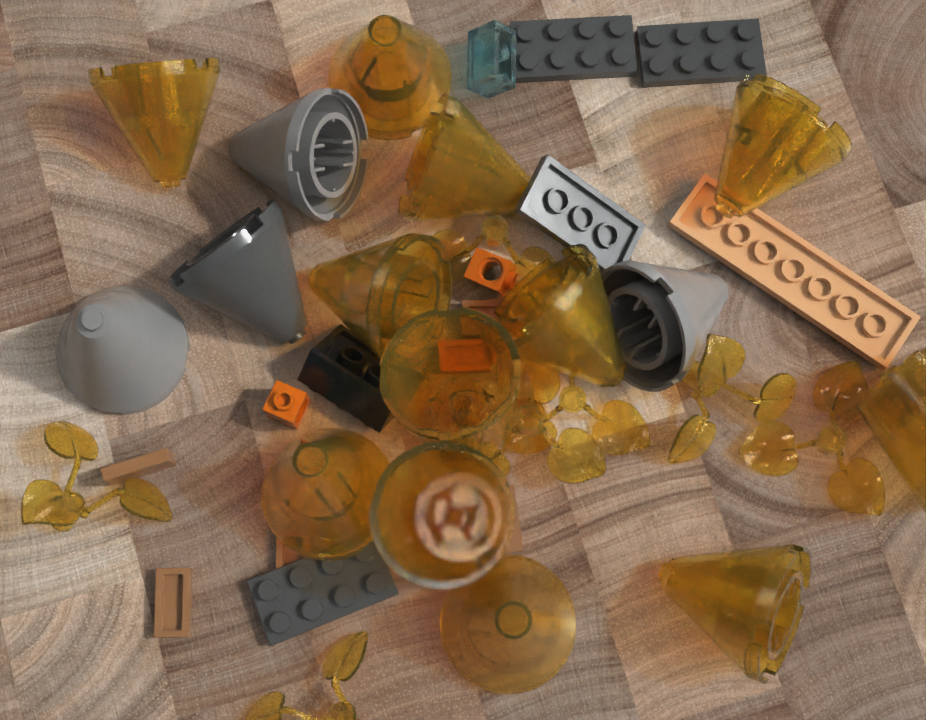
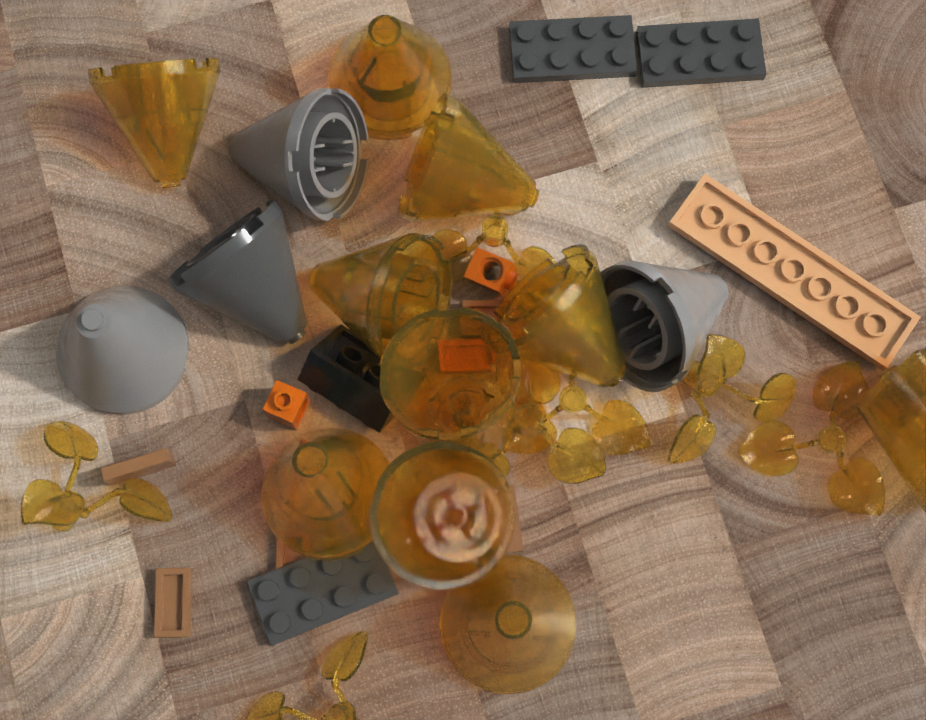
clear light blue brick [467,20,516,99] -> none
plate [514,155,646,272] -> none
clear yellow cone [658,543,812,684] -> none
clear yellow cone [714,73,853,219] -> none

